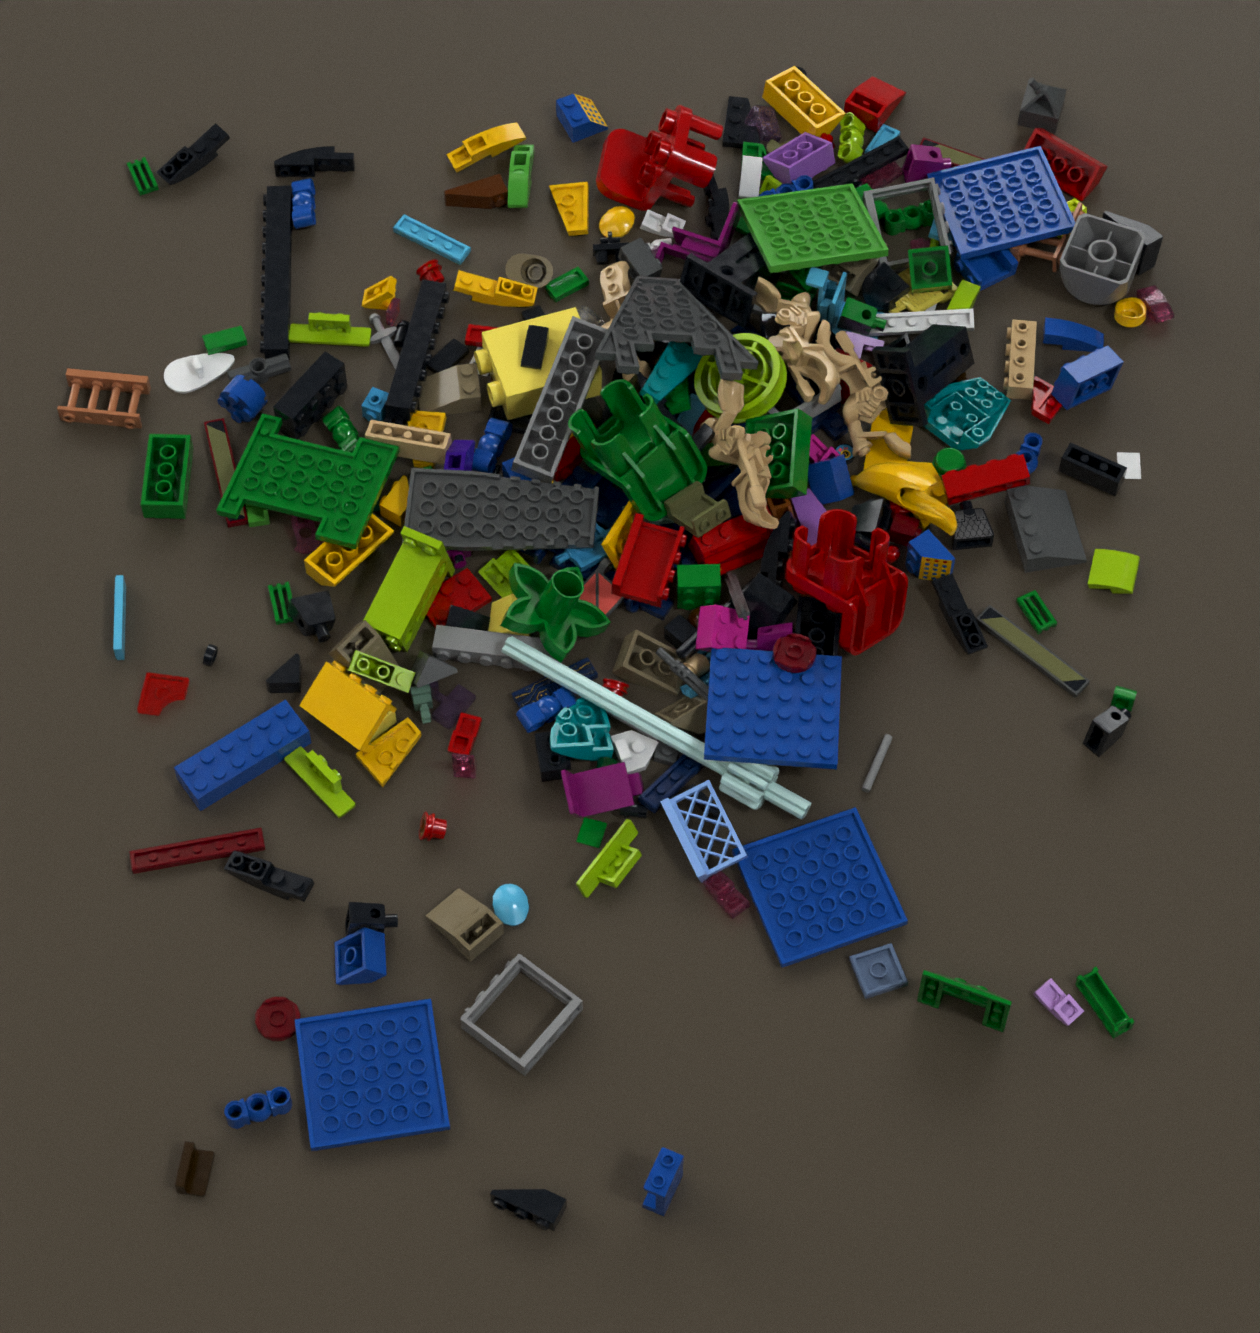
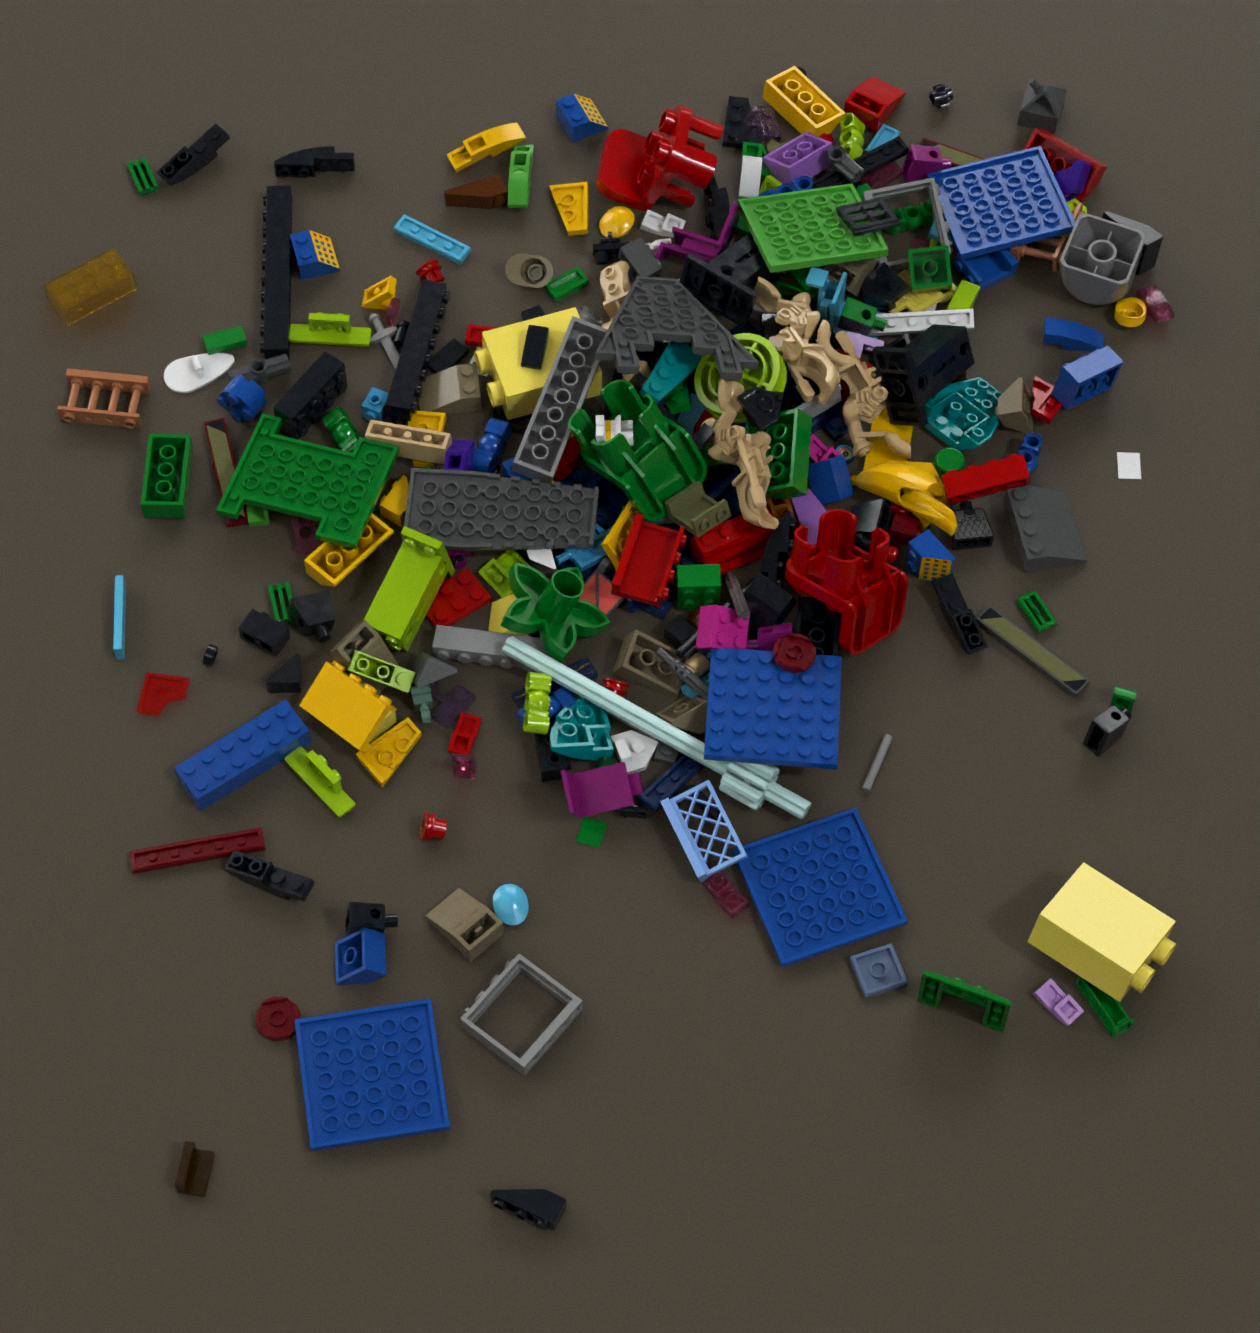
blue piece [224,1087,292,1129] -> none
blue piece [291,178,316,229] -> none
black slope [445,605,490,631] -> none
yellow slope [453,270,538,307] -> none
lime bracket [576,819,642,898] -> none
blue panel [642,1147,684,1216] -> none
tan brick [1003,319,1037,400] -> none
black brick [1059,442,1127,496] -> none
lime slope [1088,549,1140,594] -> none
none -> clear yellow brick [44,248,137,326]
none -> black brick [238,609,291,657]
none -> blue slope [290,230,340,280]
none -> lime piece [523,672,551,735]
none -> white sticker [527,549,556,569]
none -> white hips [596,415,634,446]
none -> black plate [737,387,784,432]
none -> dark grey piece [828,145,864,183]
none -> black piece [836,198,900,236]
none -> black gear [929,84,953,109]
none -> dark tan slope [995,377,1033,434]
none -> light yellow brick [1028,862,1177,1002]
none -> dark purple slope [1054,160,1092,202]

